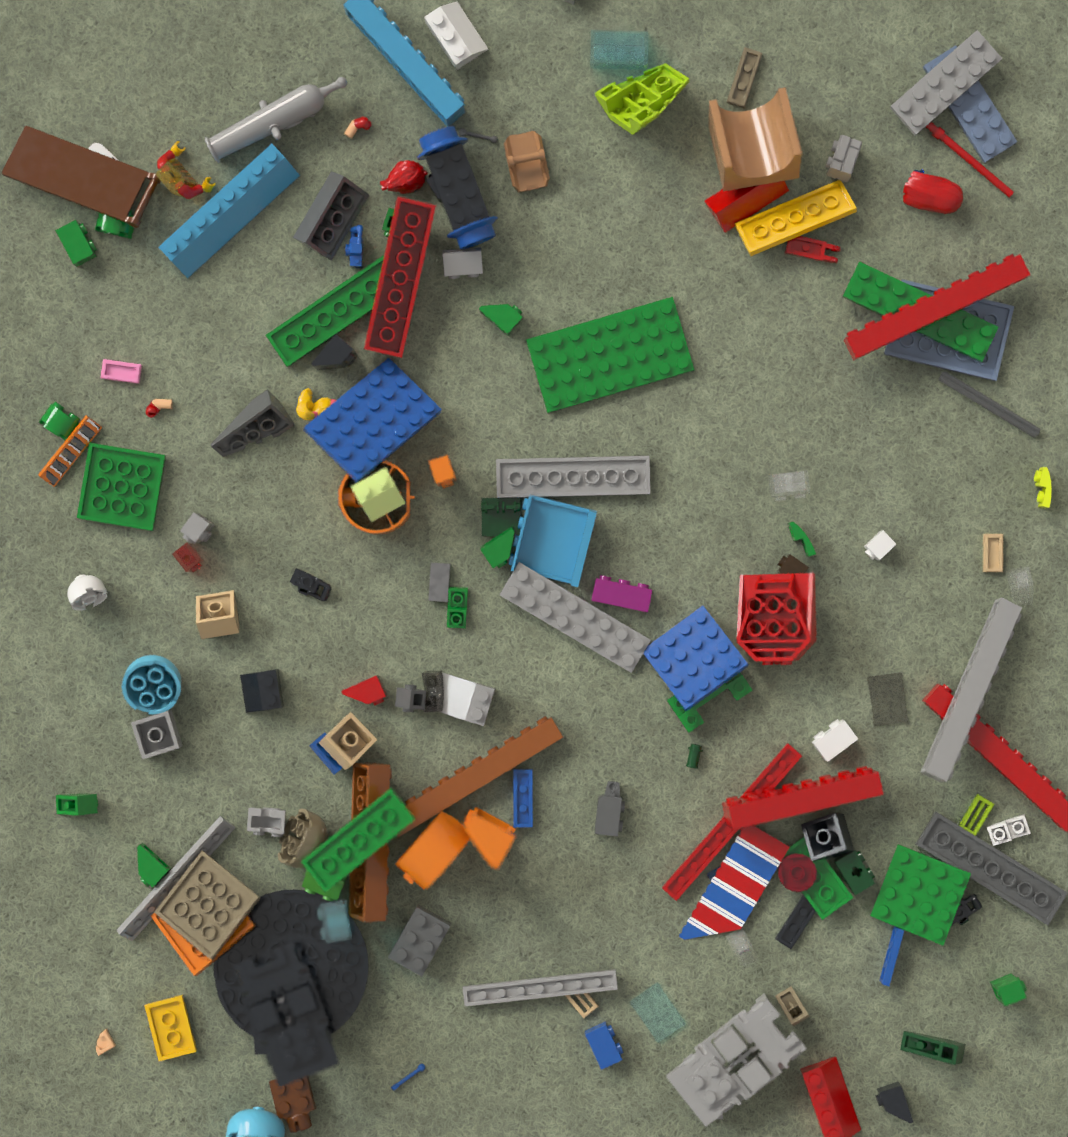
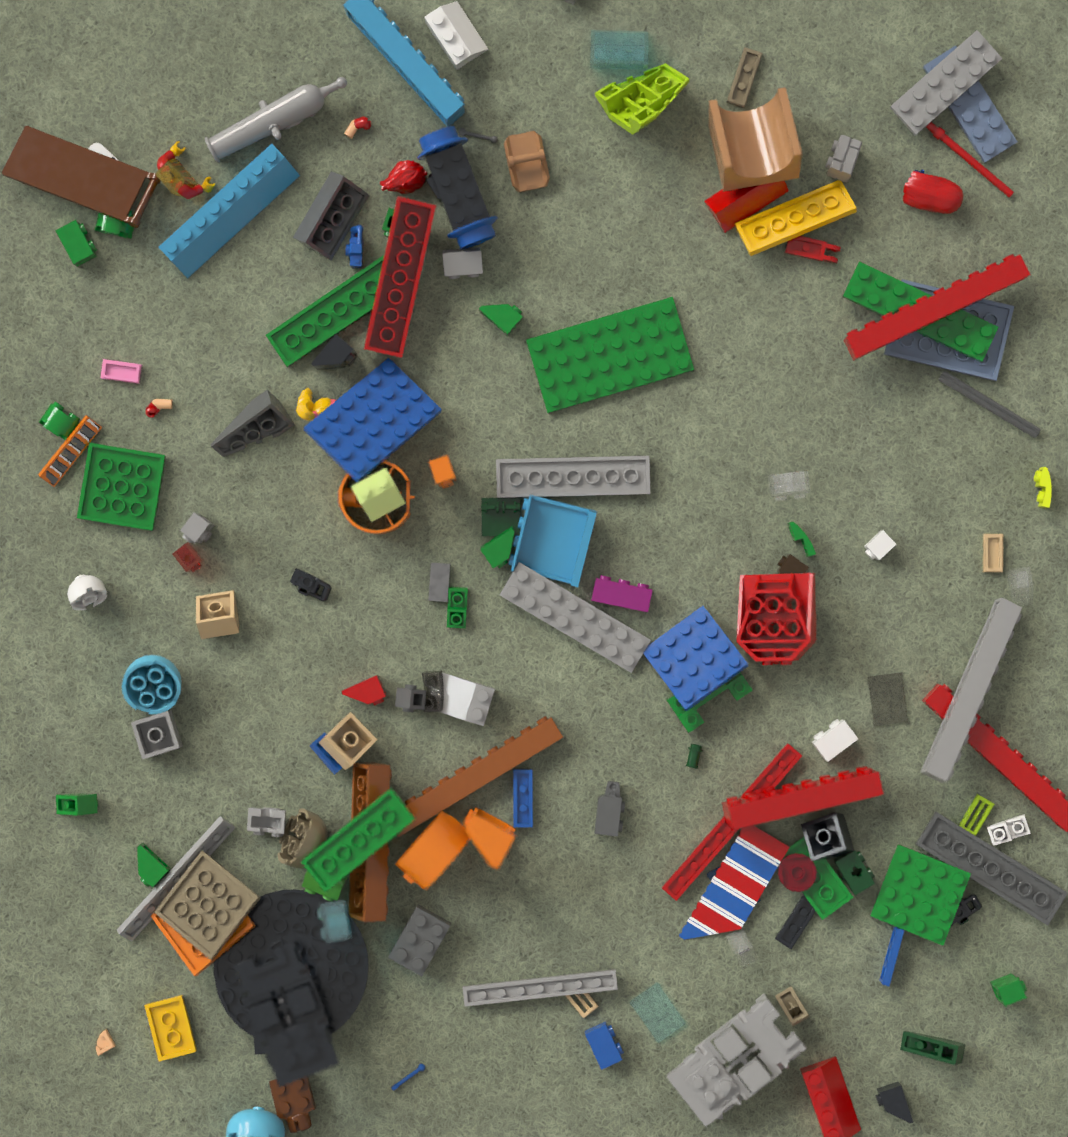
black slope [240,669,284,713] -> none

